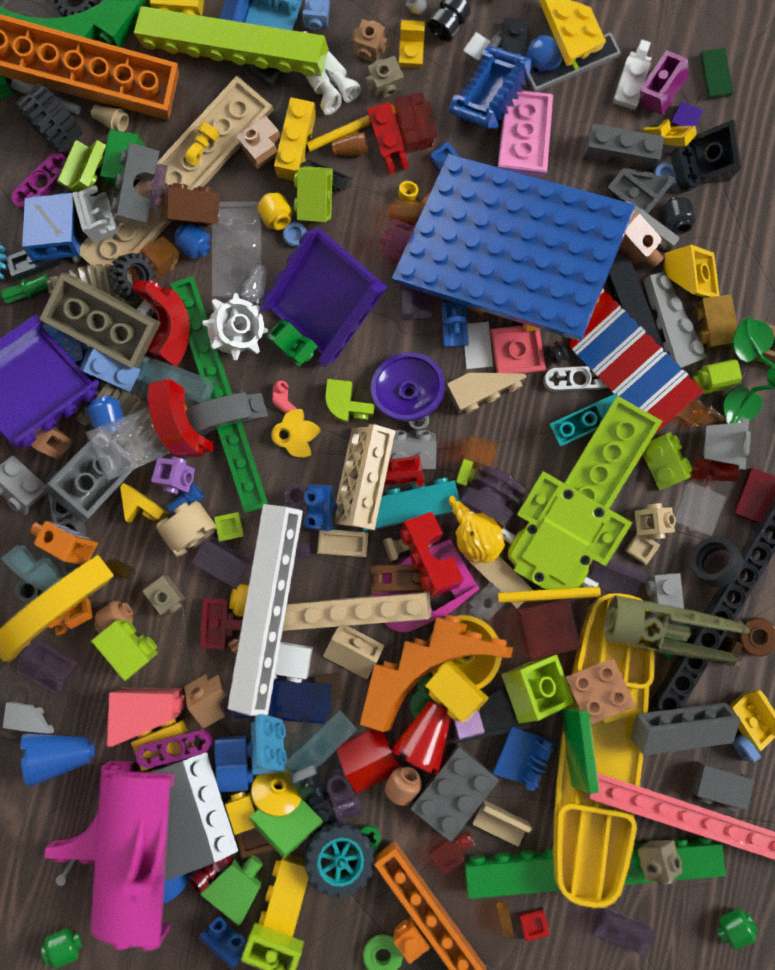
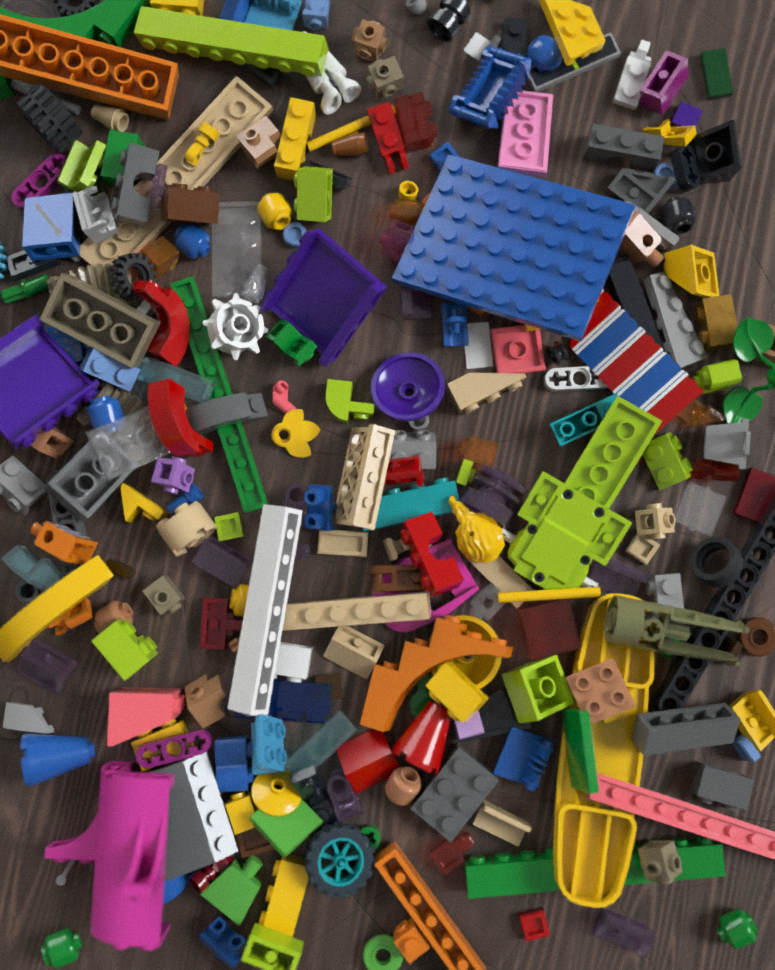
yellow slope [399,20,425,69] -> none
clear orange tile [496,901,513,938] -> none

